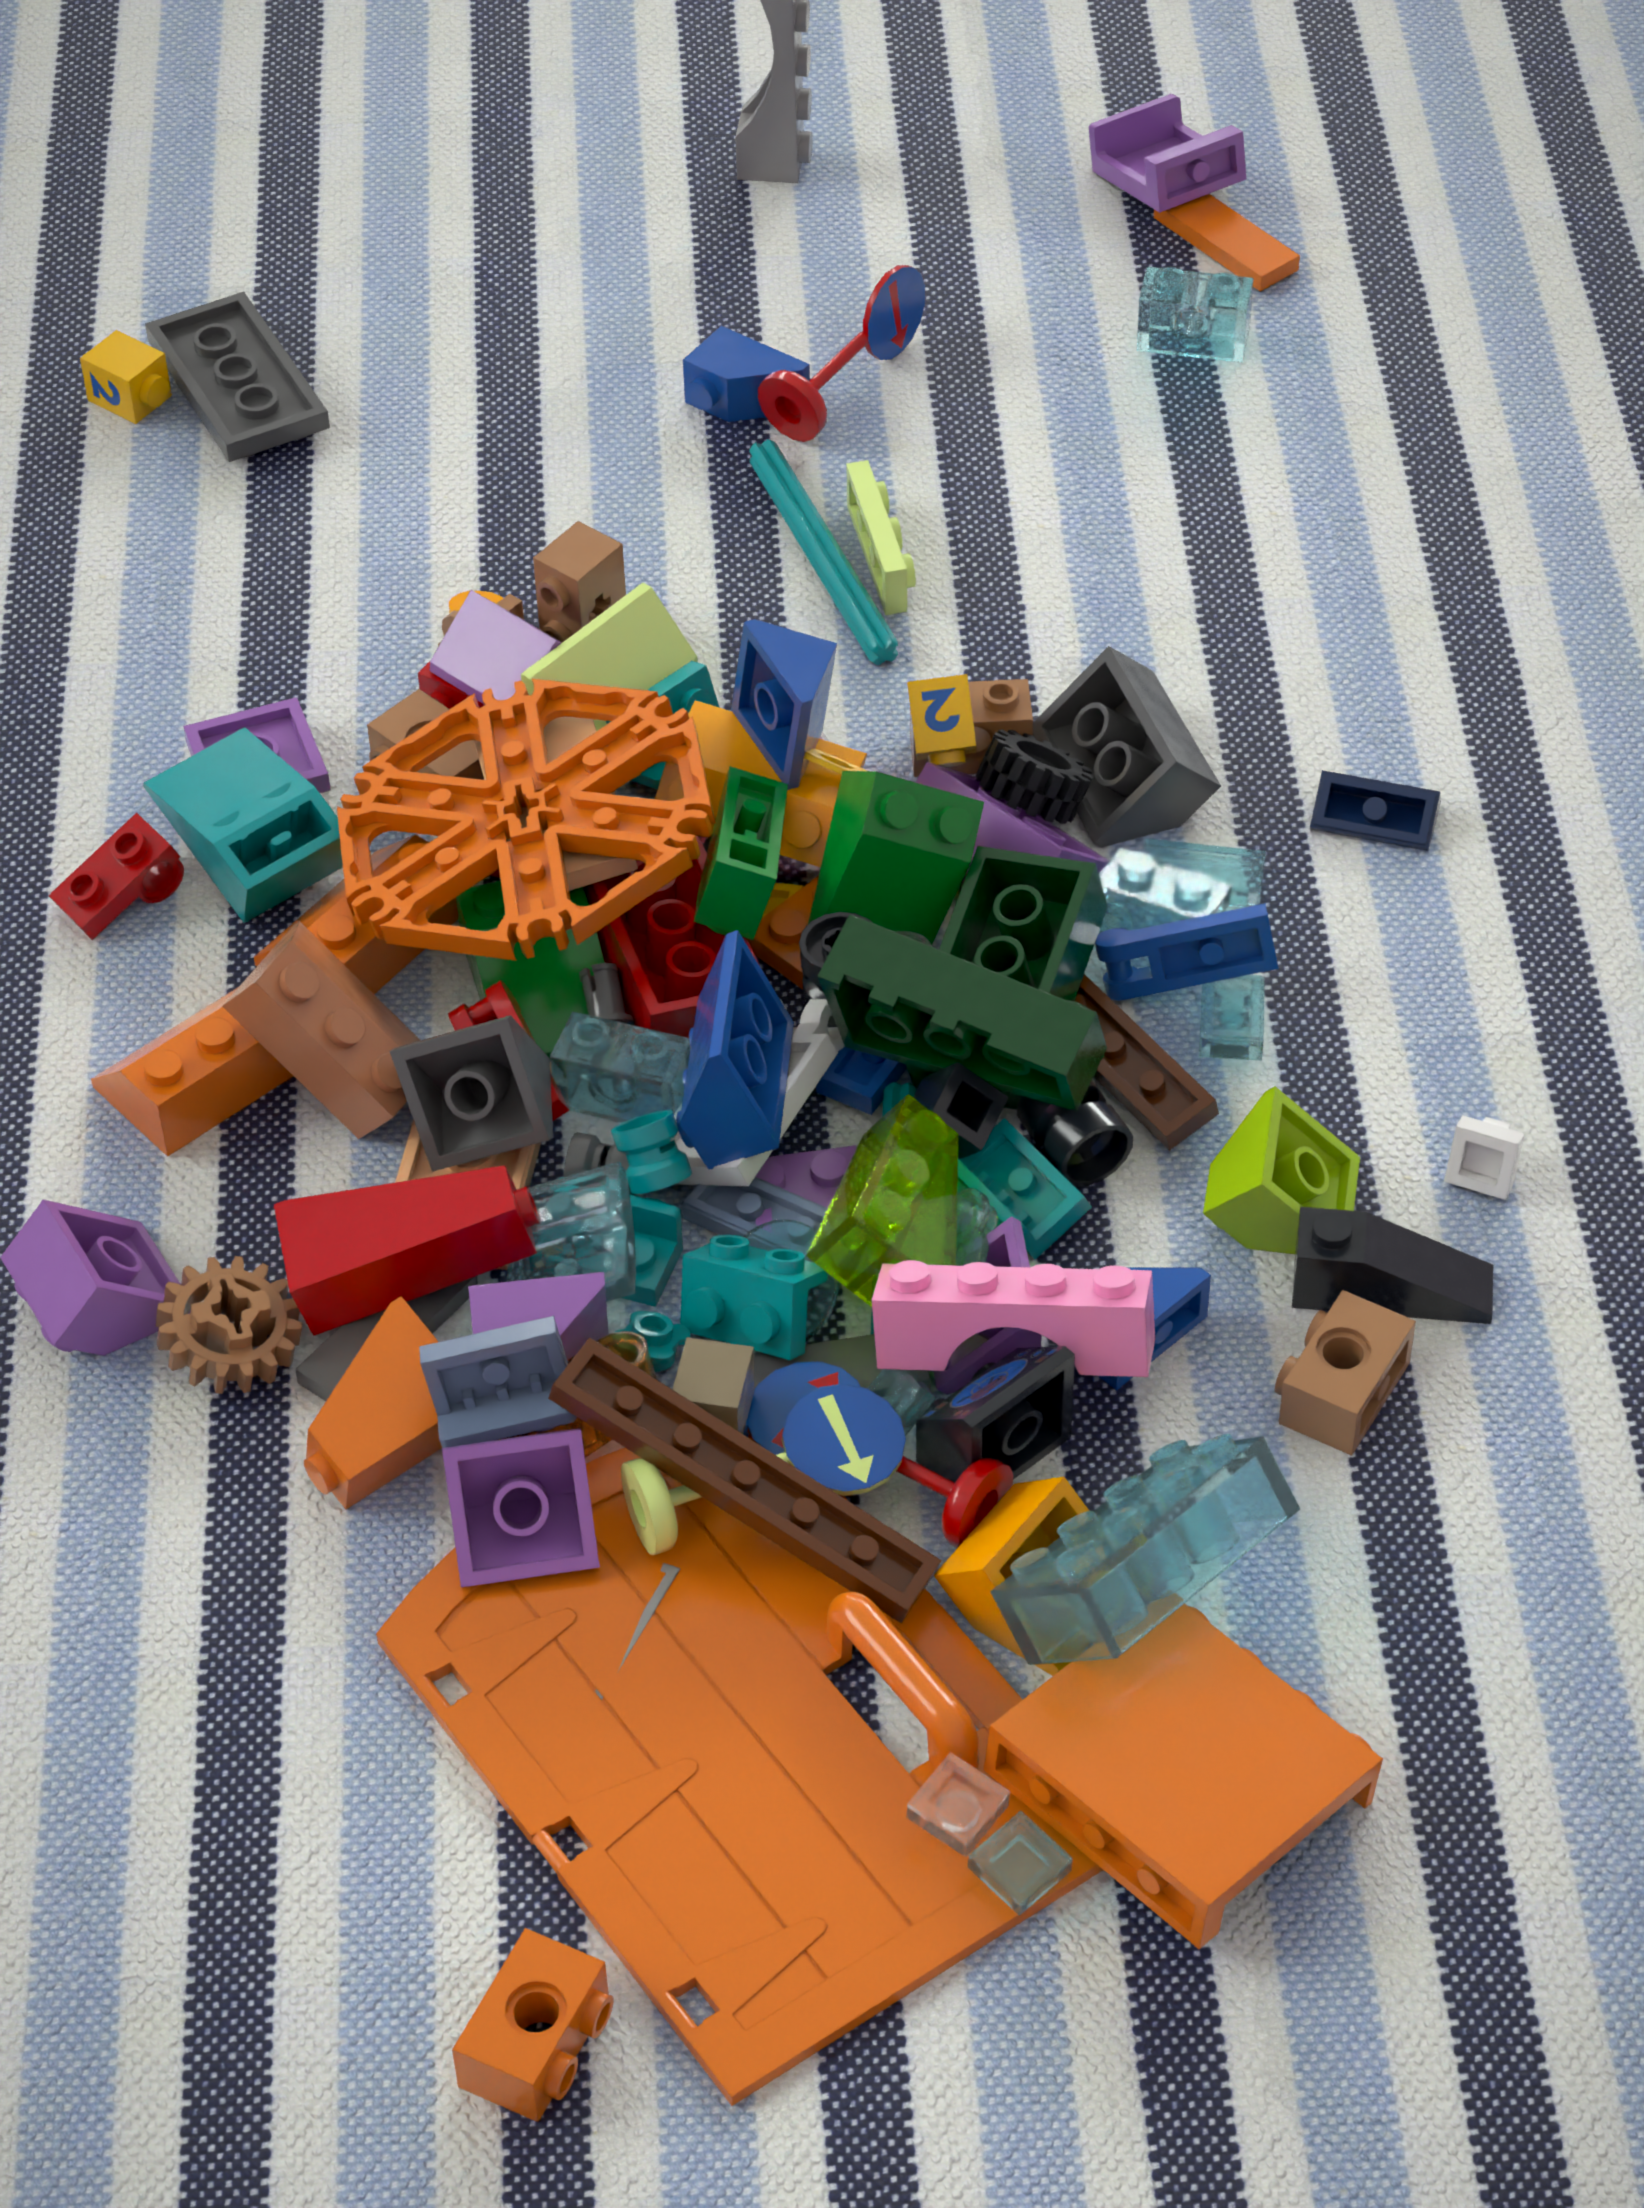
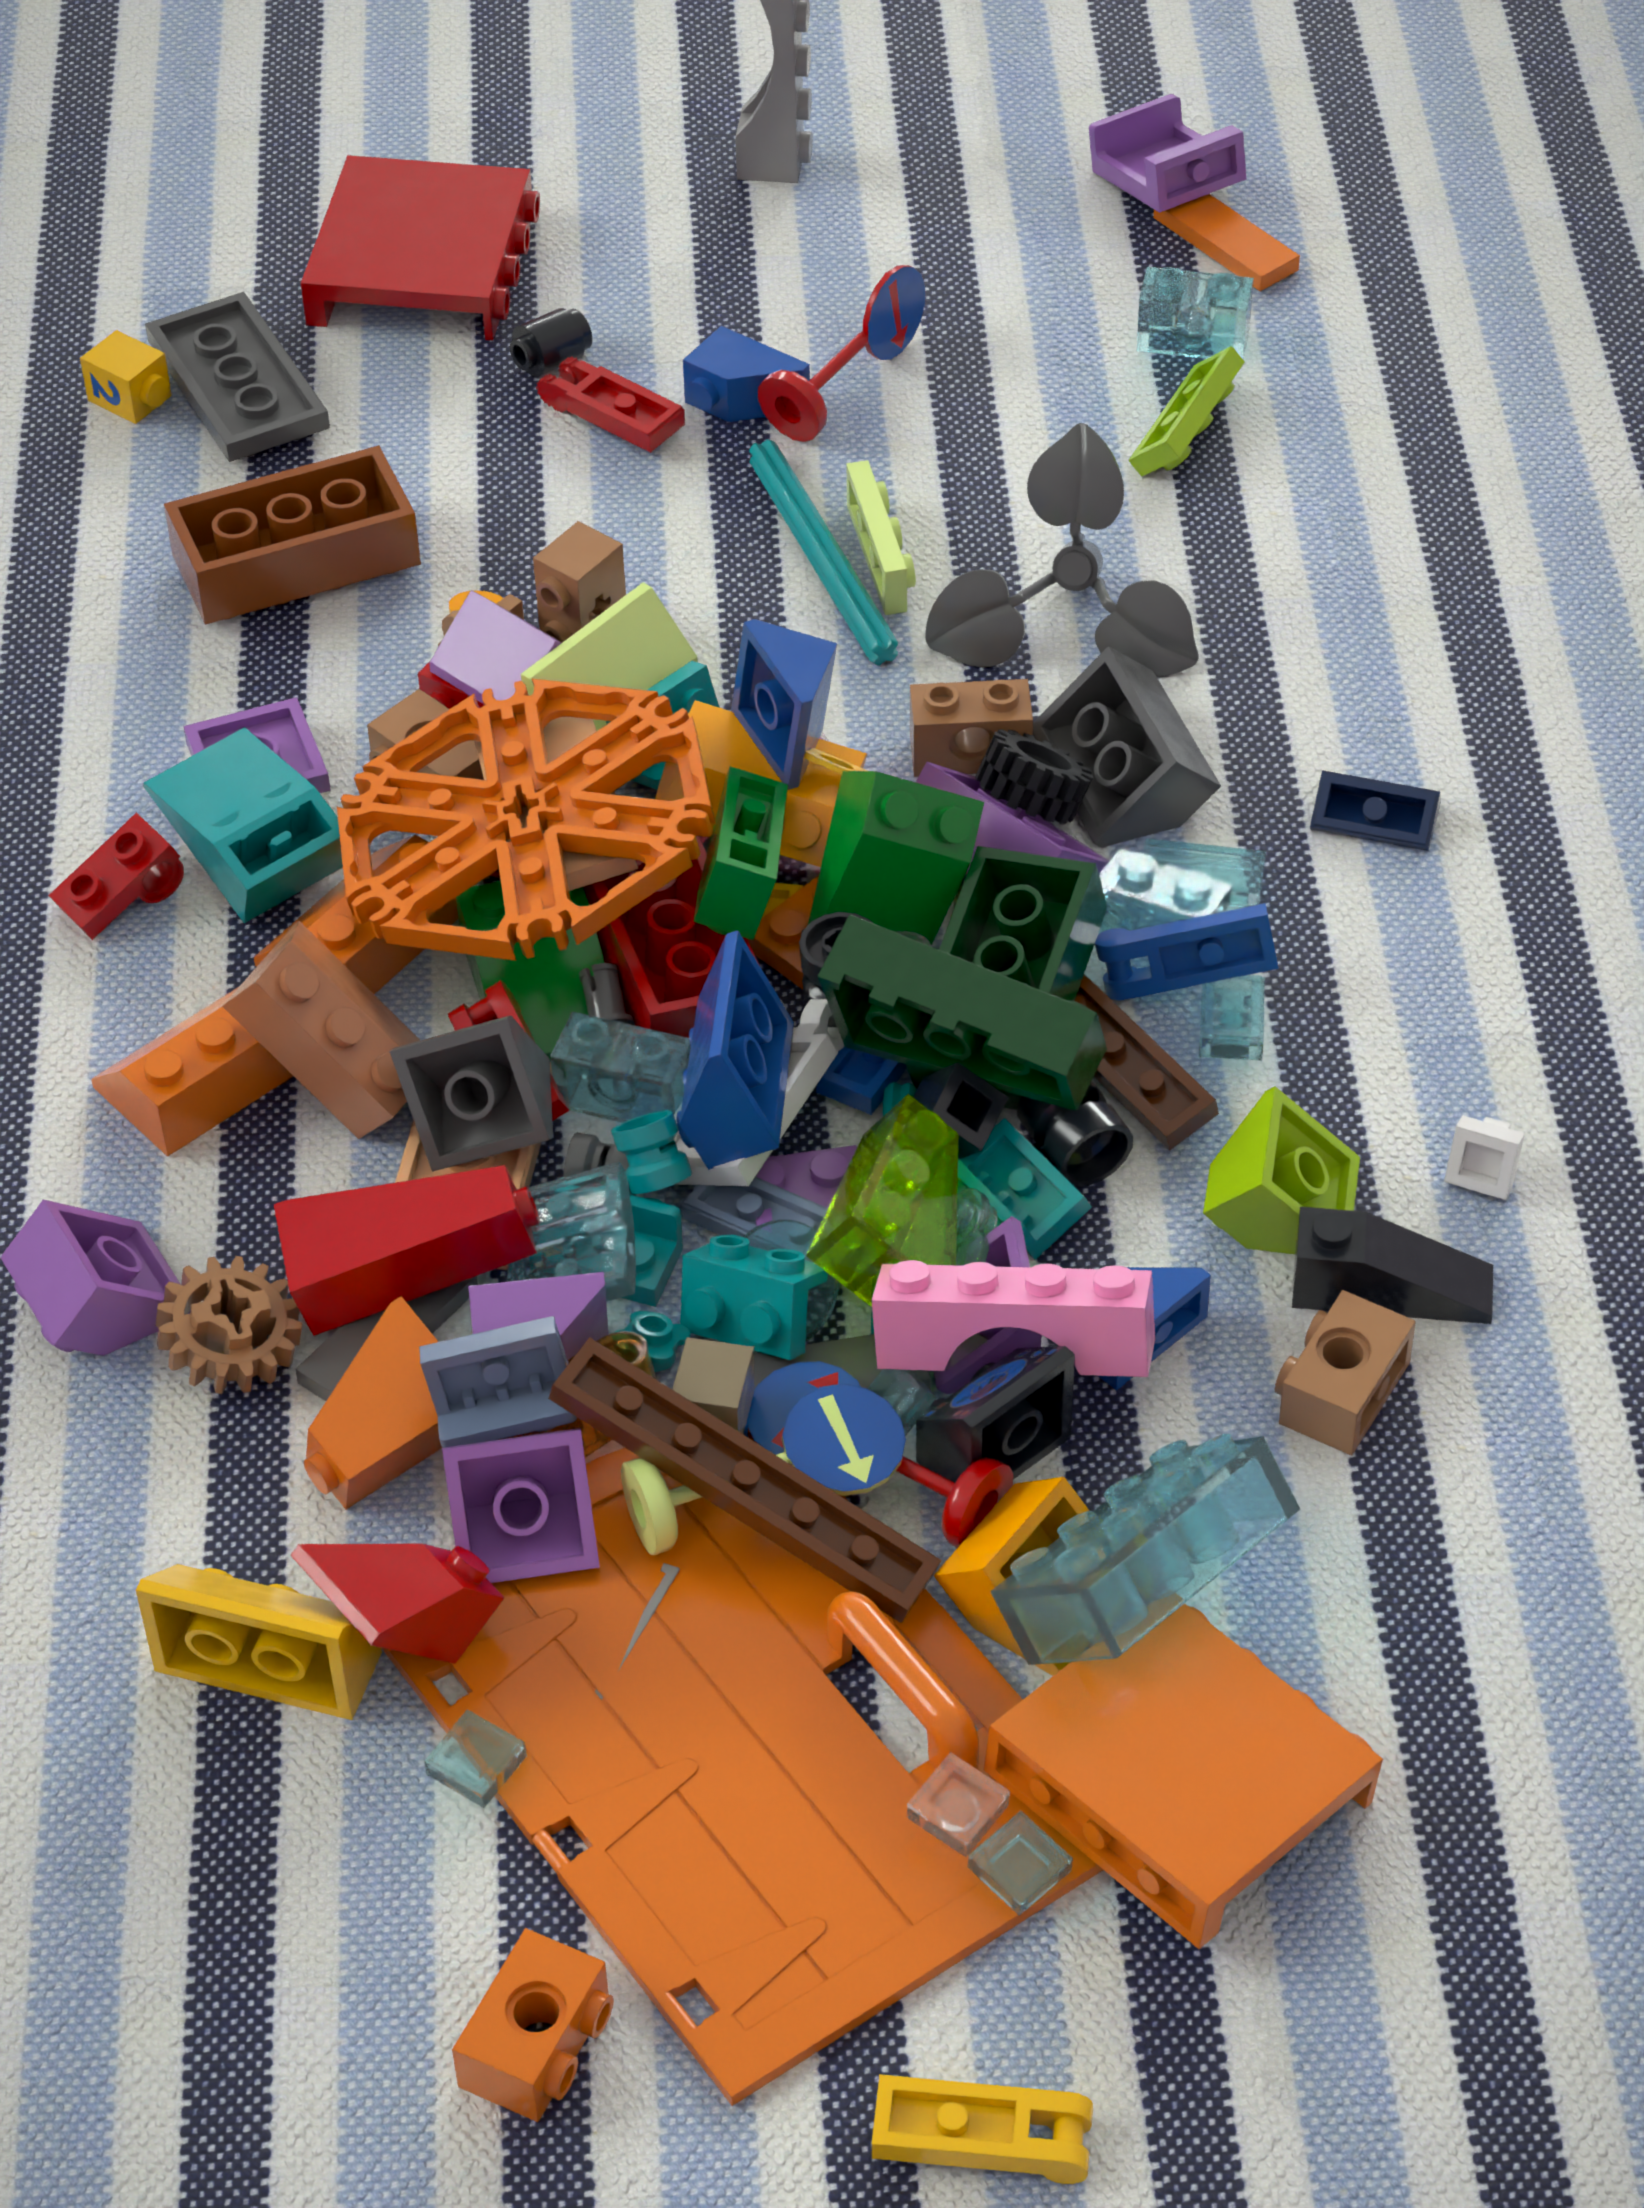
yellow brick [907,674,976,767] -> none
none -> yellow slope [136,1564,382,1720]
none -> dark orange brick [164,445,421,625]
none -> red slope [290,1543,504,1664]
none -> red panel [301,155,540,341]
none -> clear light blue tile [424,1709,527,1808]
none -> black brick [510,308,592,377]
none -> red hinge [536,356,685,453]
none -> yellow plate [872,2074,1093,2184]
none -> dark grey plant [925,423,1199,677]
none -> lime plate [1128,346,1245,477]

